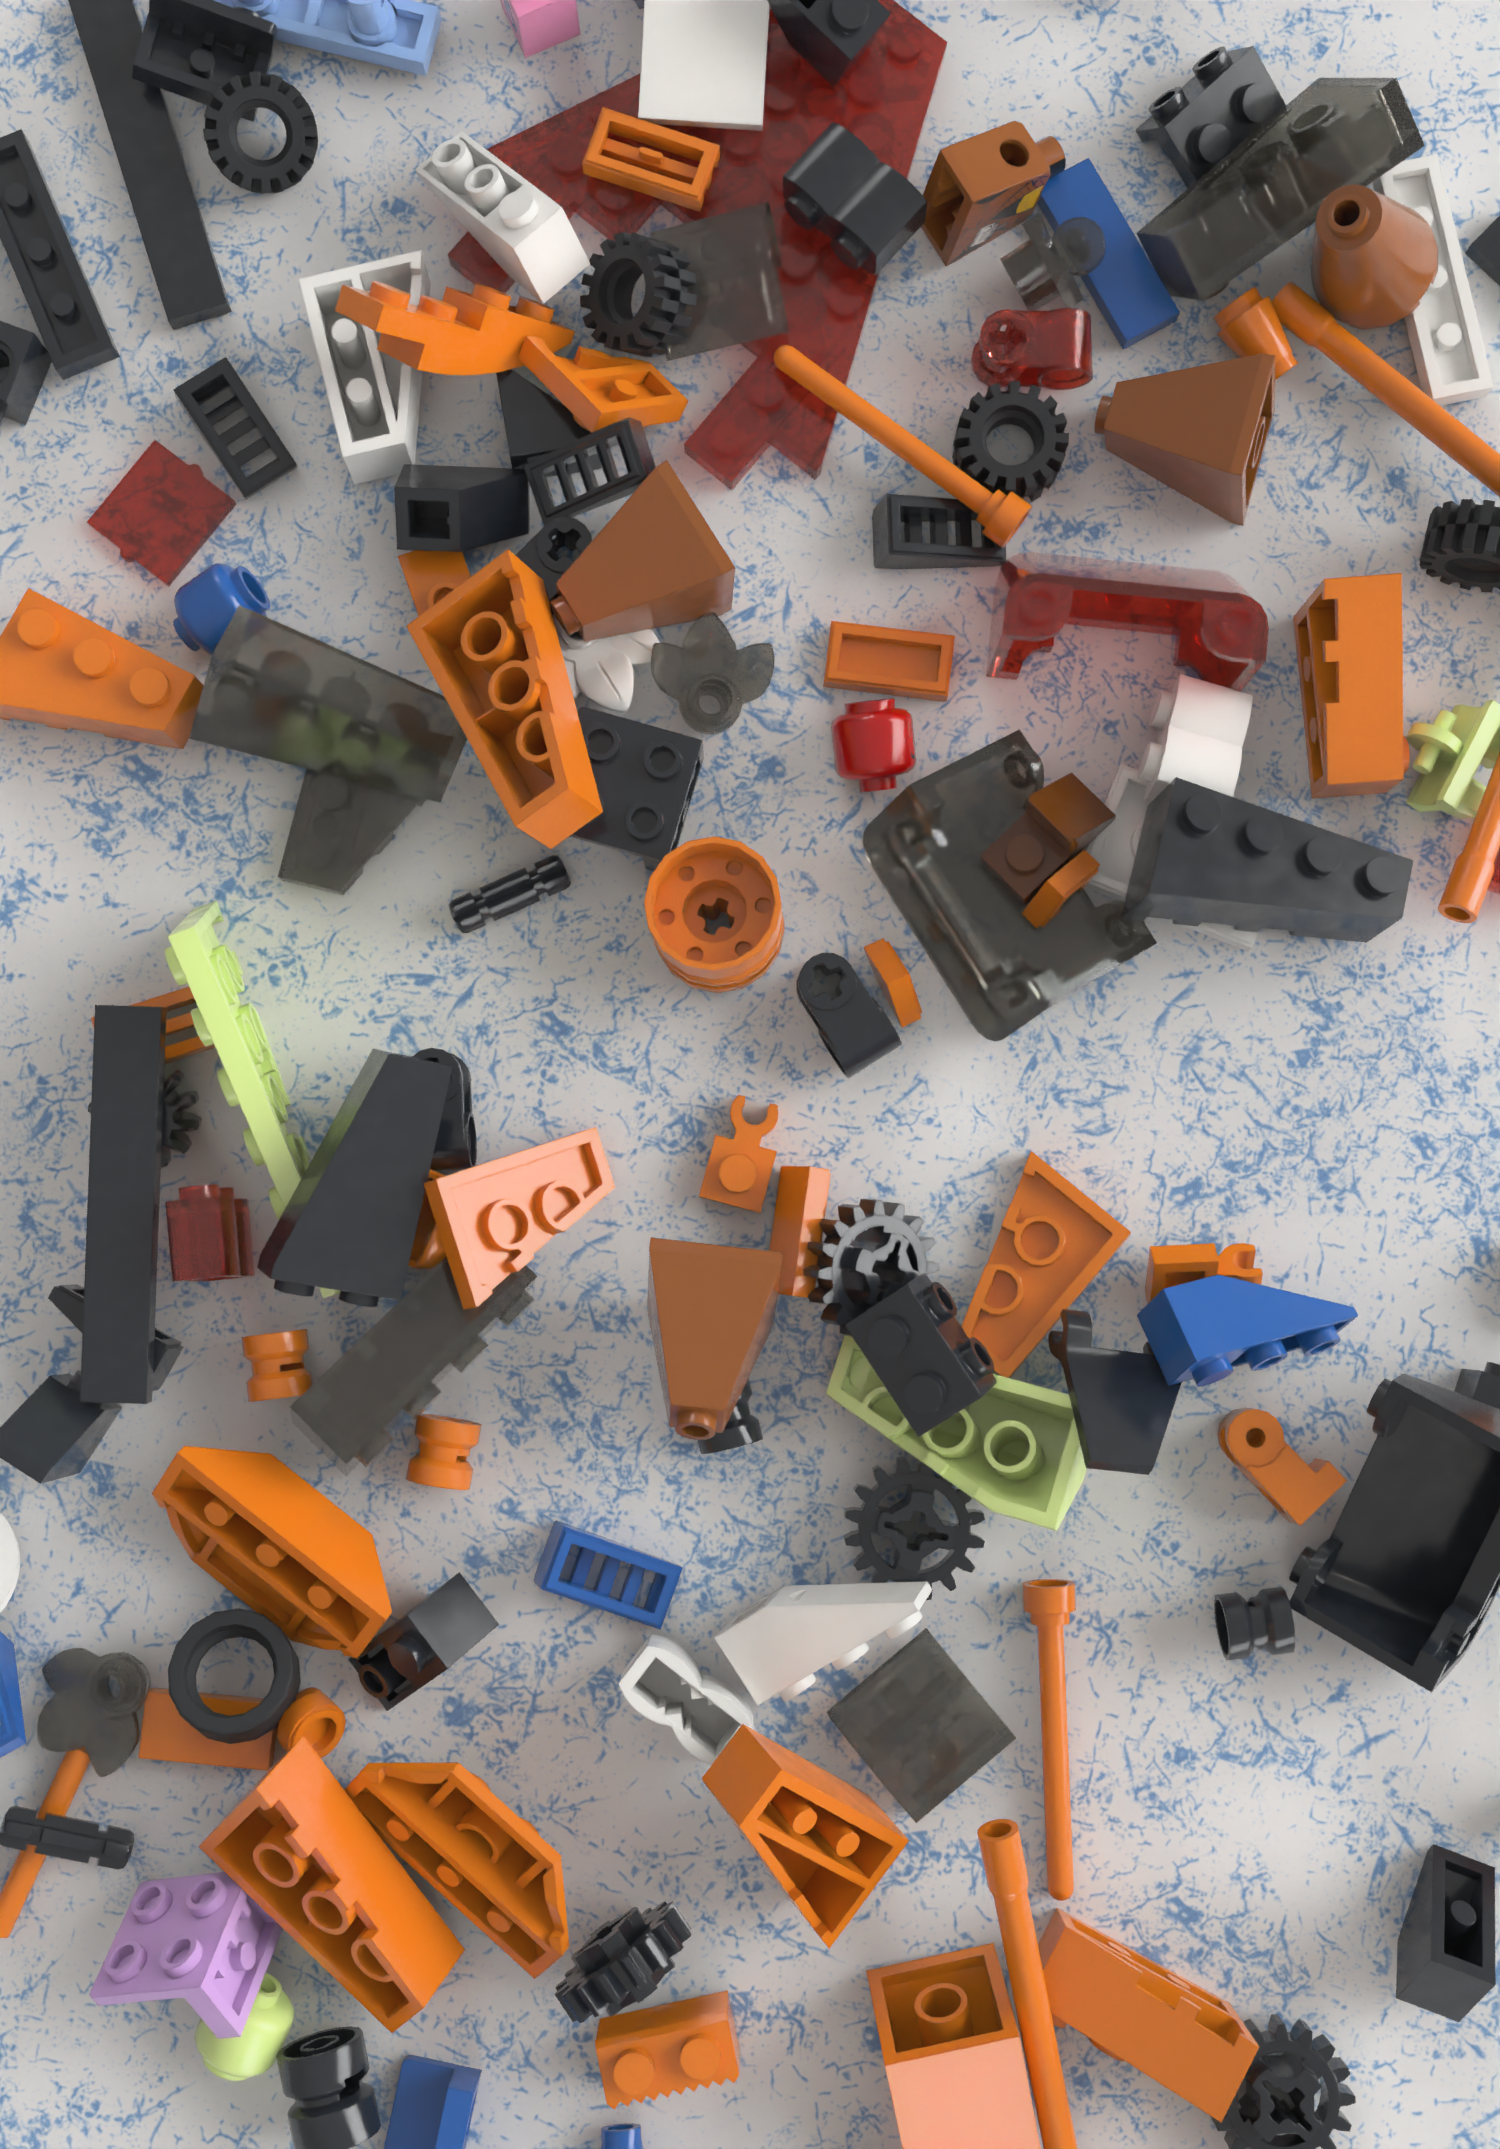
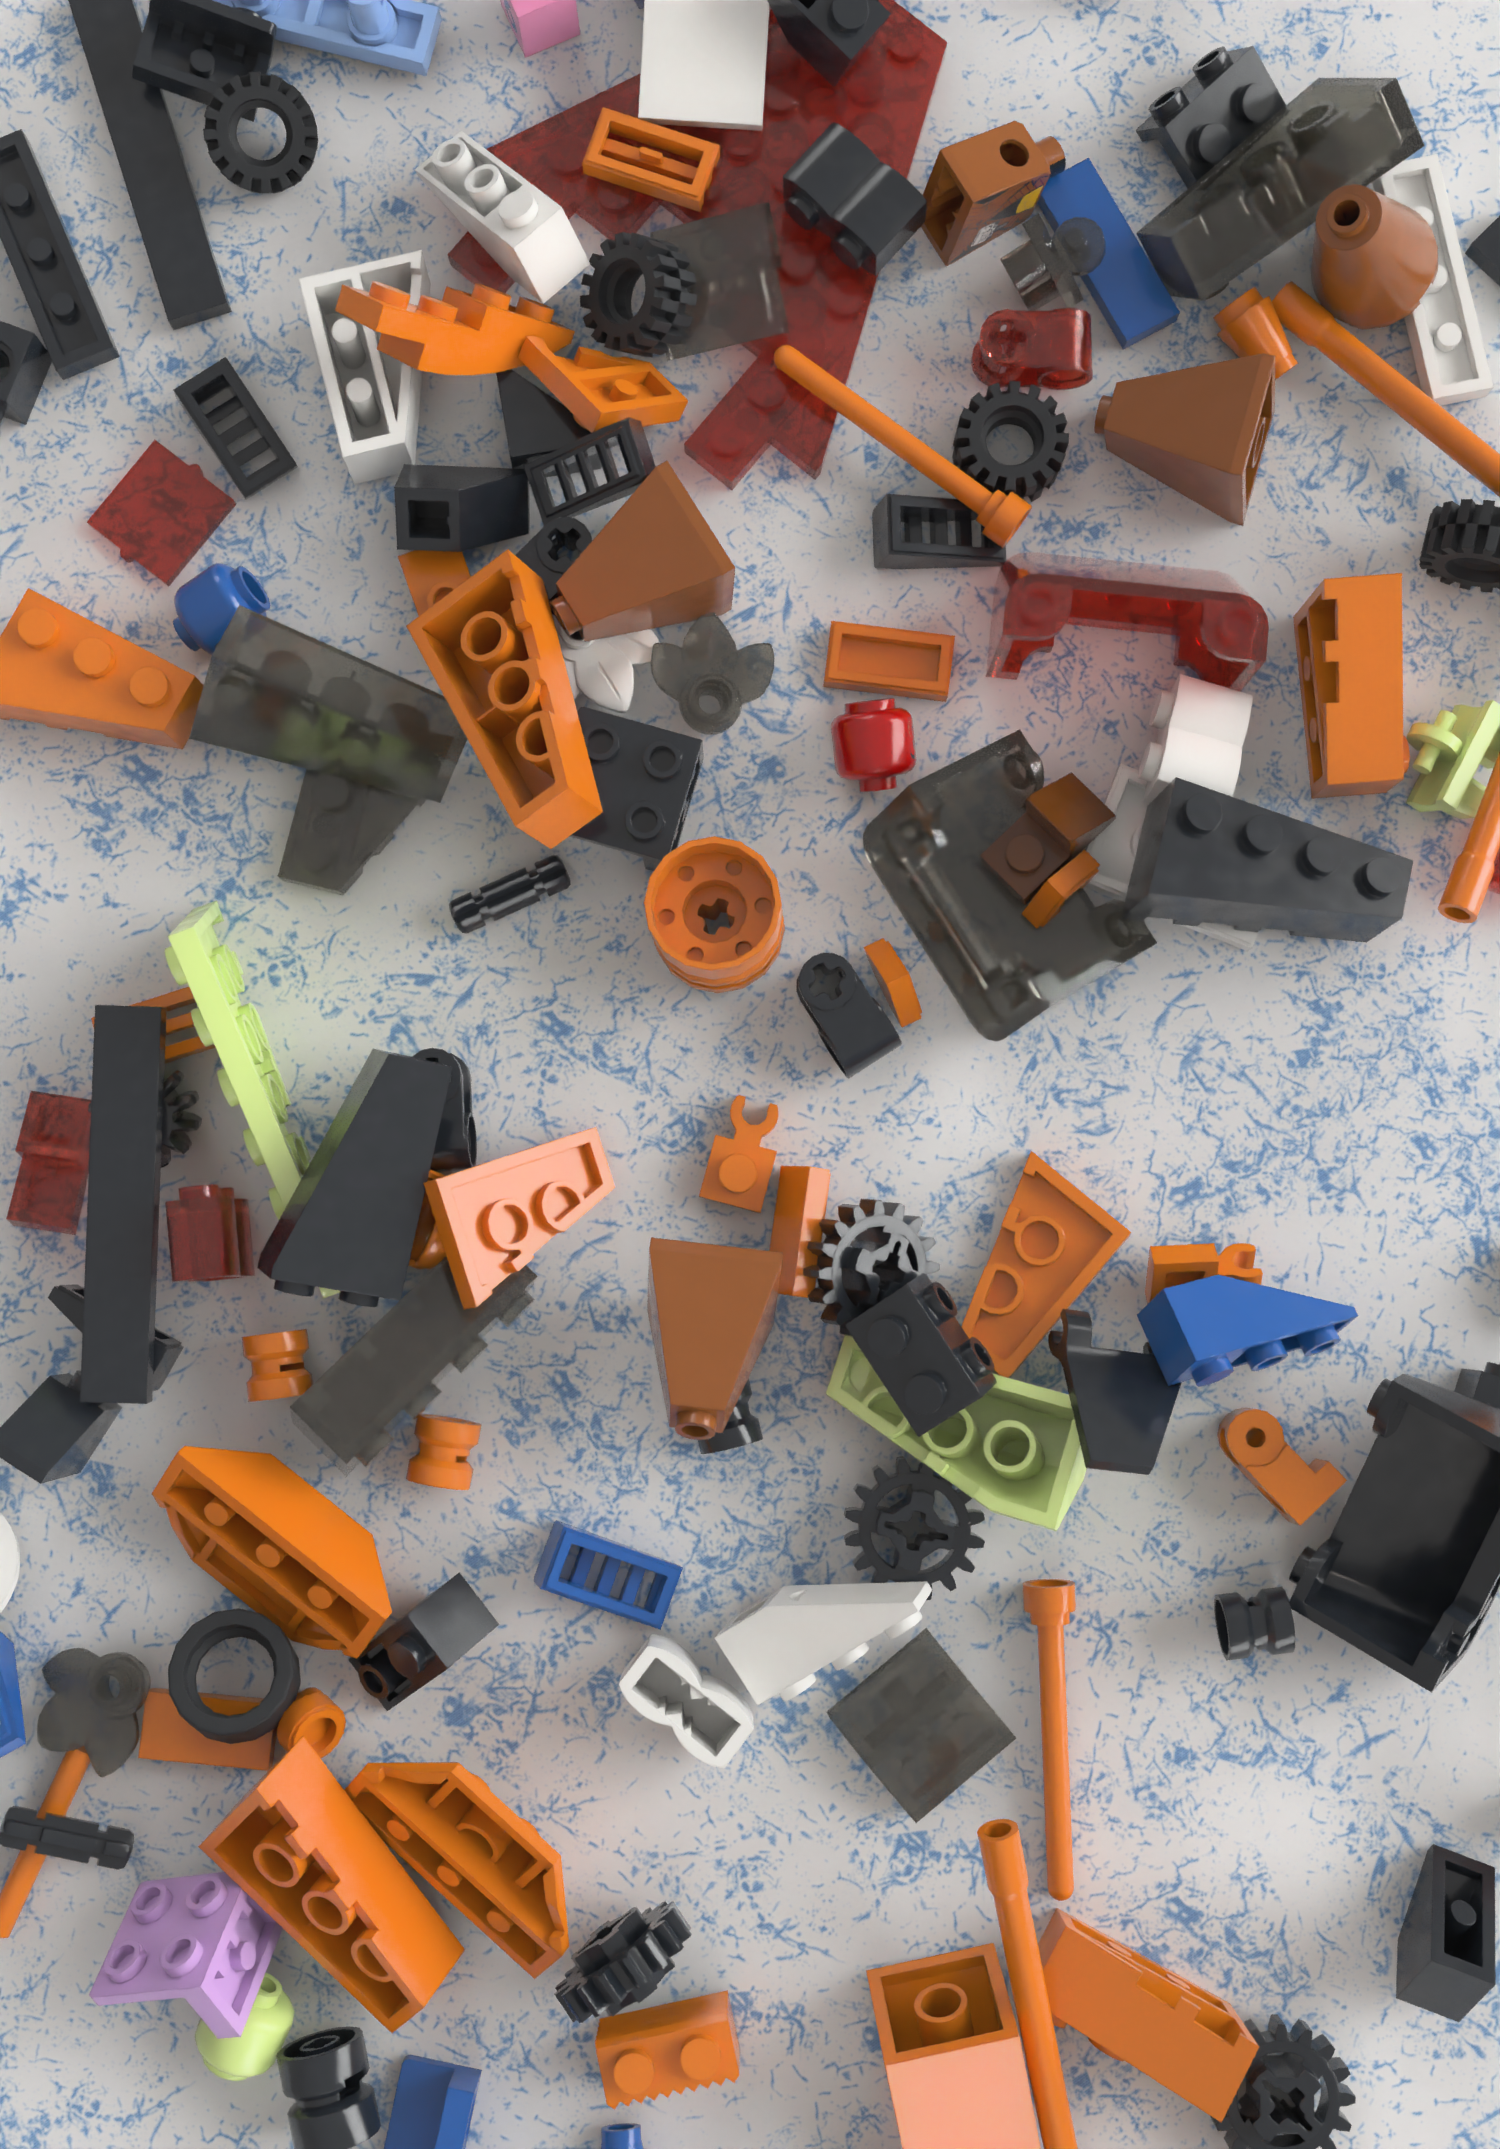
orange wedge [702,1724,909,1949] -> none
none -> clear red slope [6,1091,91,1235]

